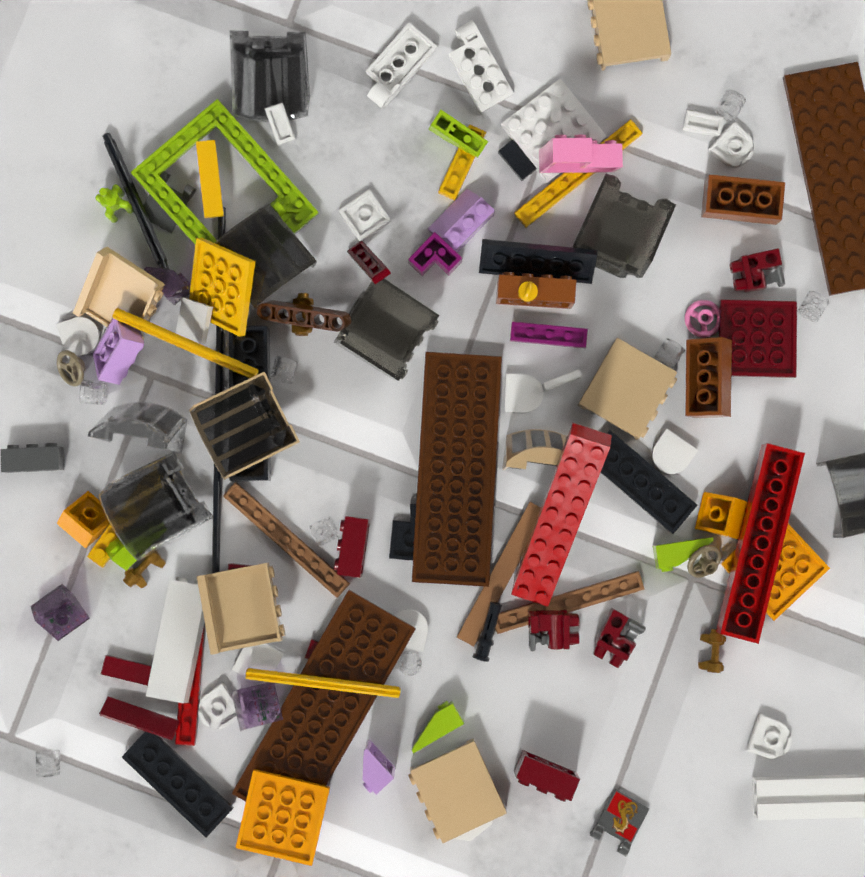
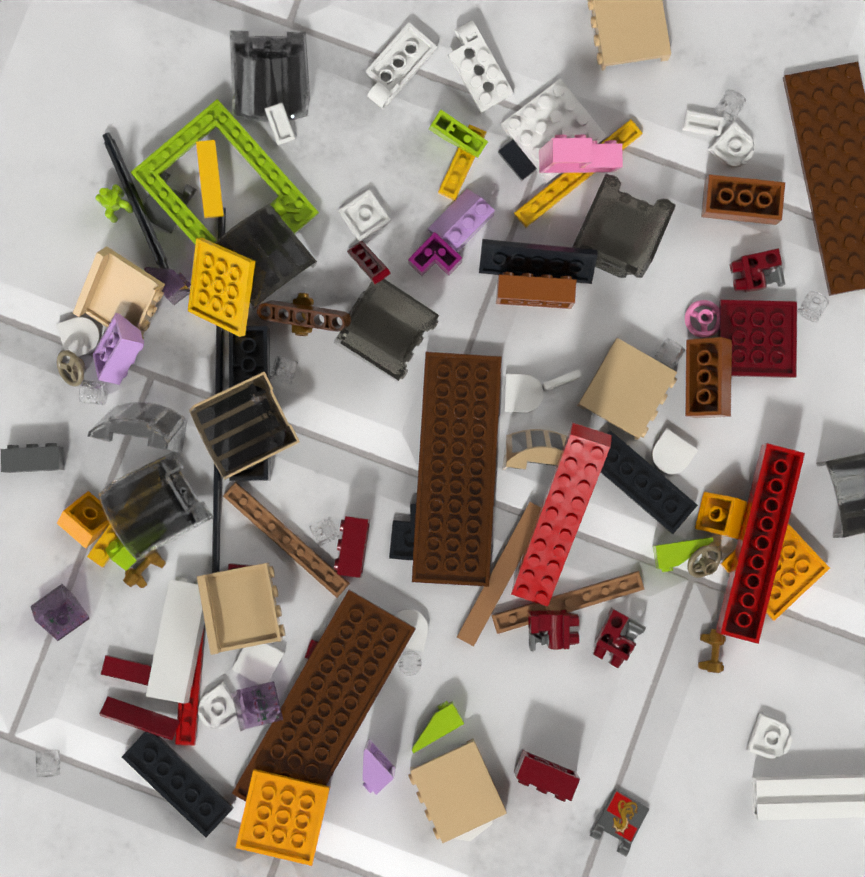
yellow axle [112,308,259,378] -> none
white tile [175,297,213,344] -> none
yellow axle [246,668,401,698] -> none
black pin [472,601,502,662] -> none
magenta plate [510,322,588,349] -> none
yellow tile [518,281,538,302] -> none

